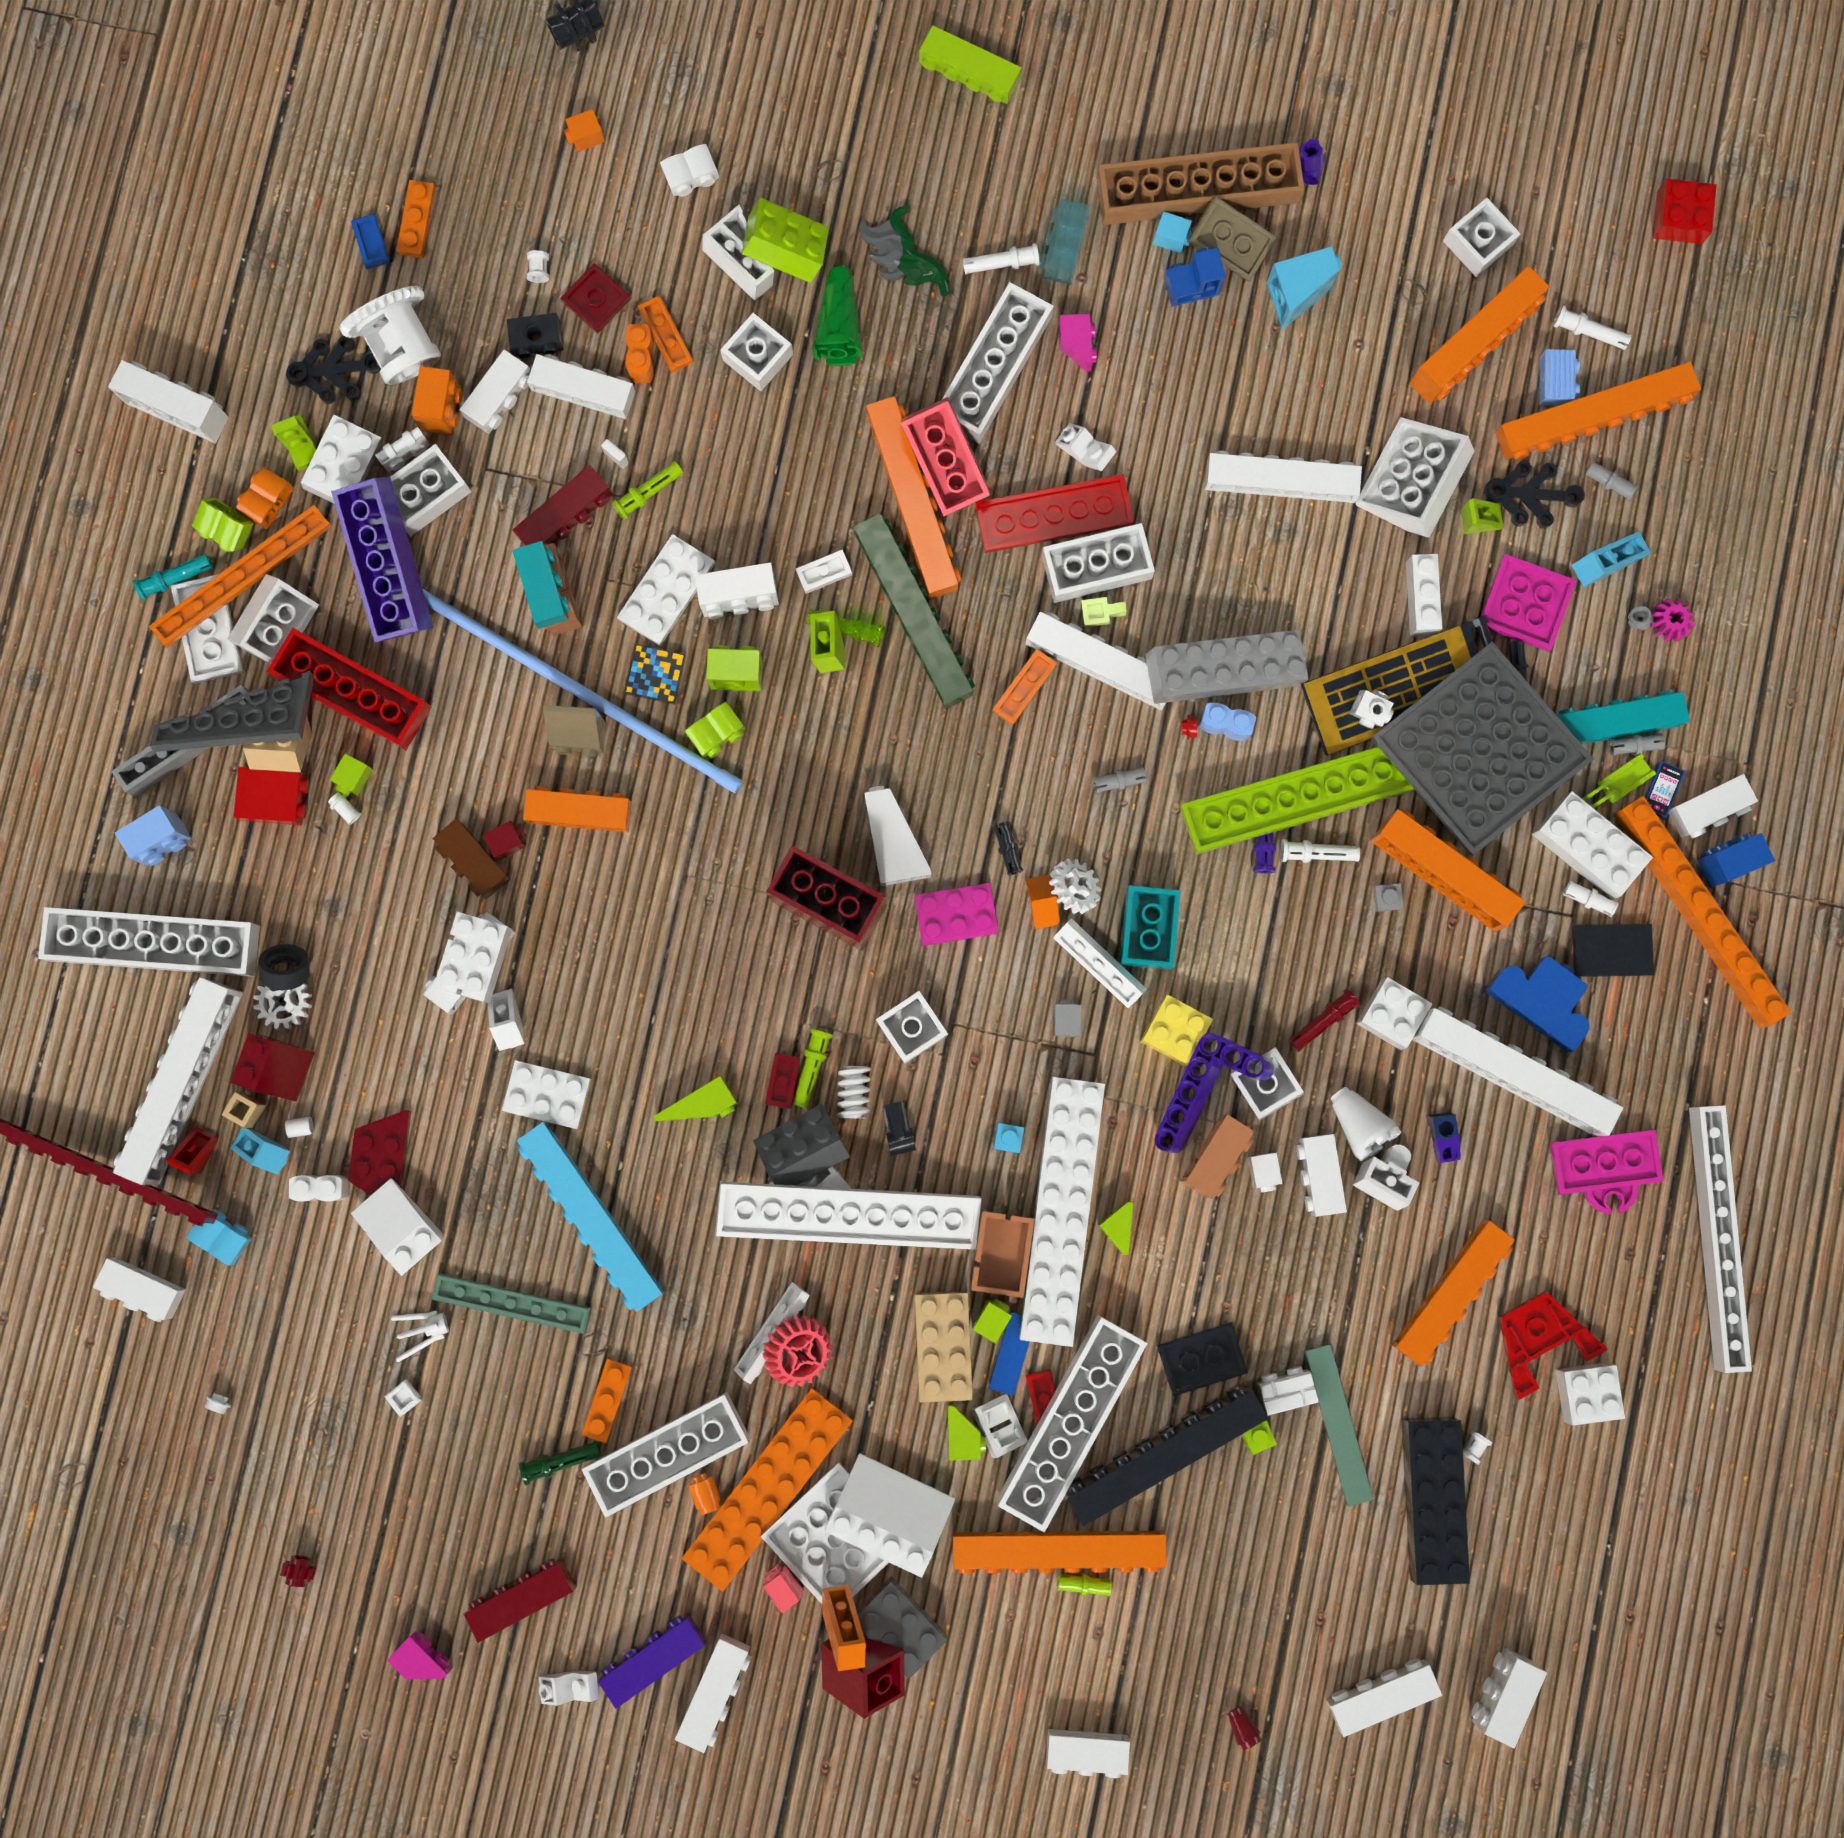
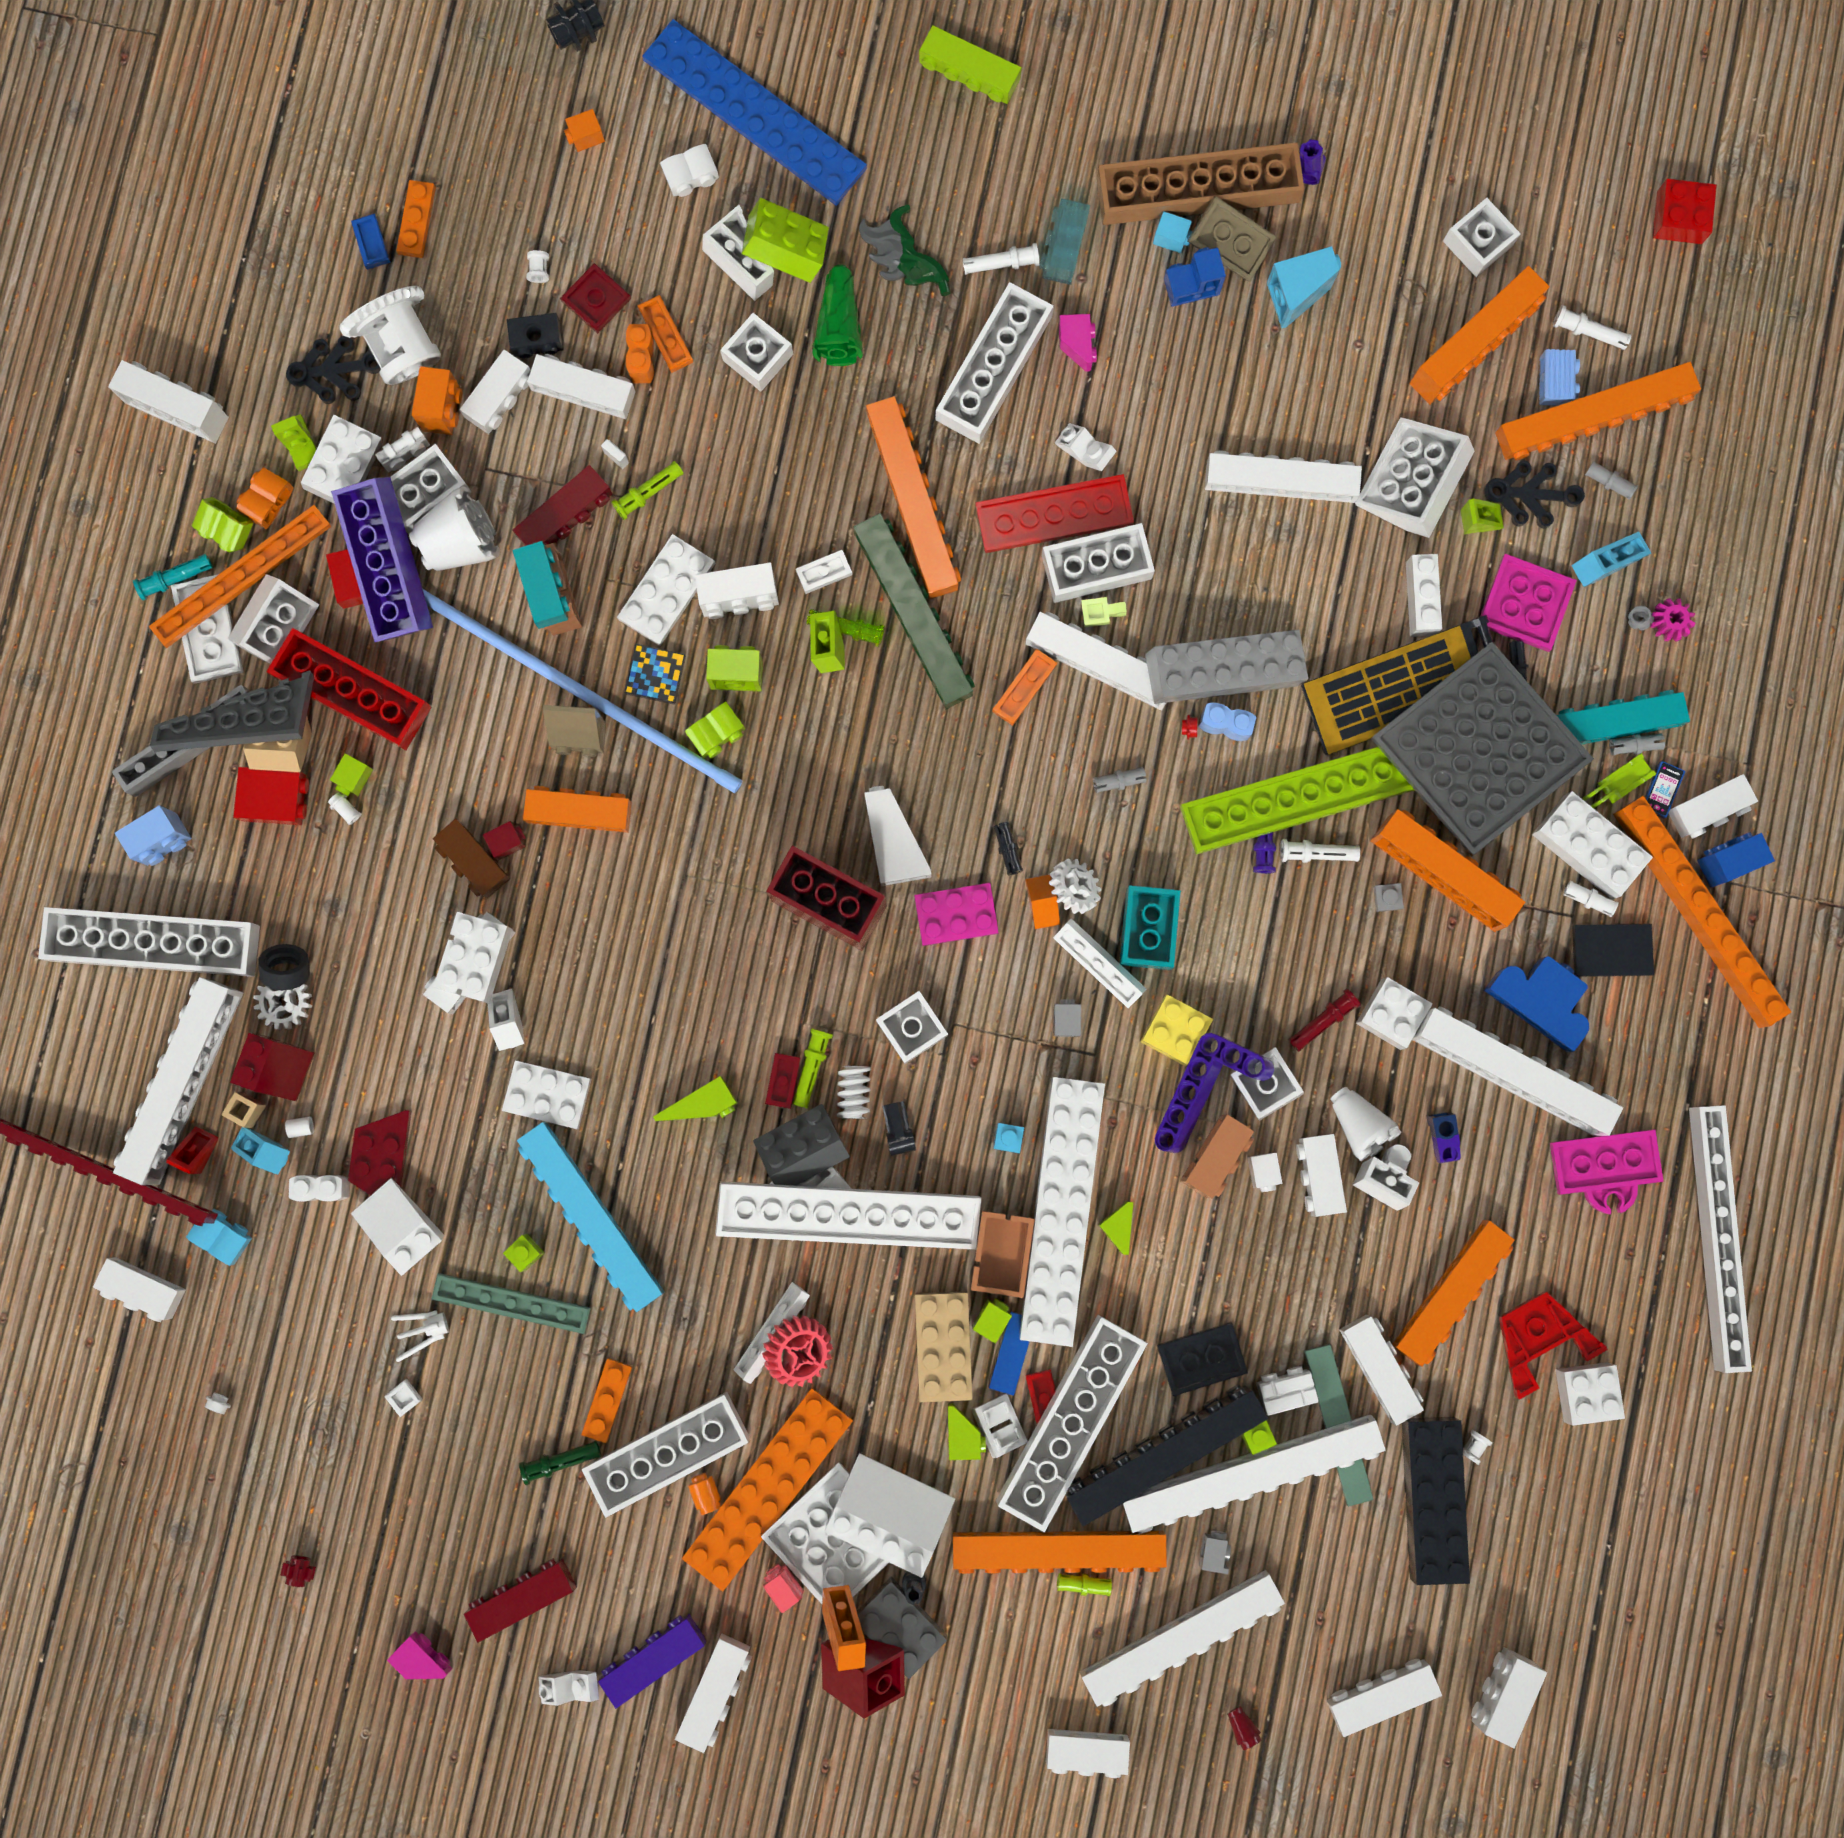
coral brick [901,397,990,516] -> none
white brick [1349,690,1394,729] -> none
none -> red brick [326,549,363,609]
none -> white cone [409,486,500,571]
none -> lime brick [503,1234,545,1273]
none -> blue plate [642,19,867,206]
none -> black pin [902,1571,926,1605]
none -> white brick [1080,1570,1285,1707]
none -> white brick [1123,1414,1386,1533]
none -> light grey brick [1199,1530,1231,1574]
none -> white brick [1339,1315,1424,1426]

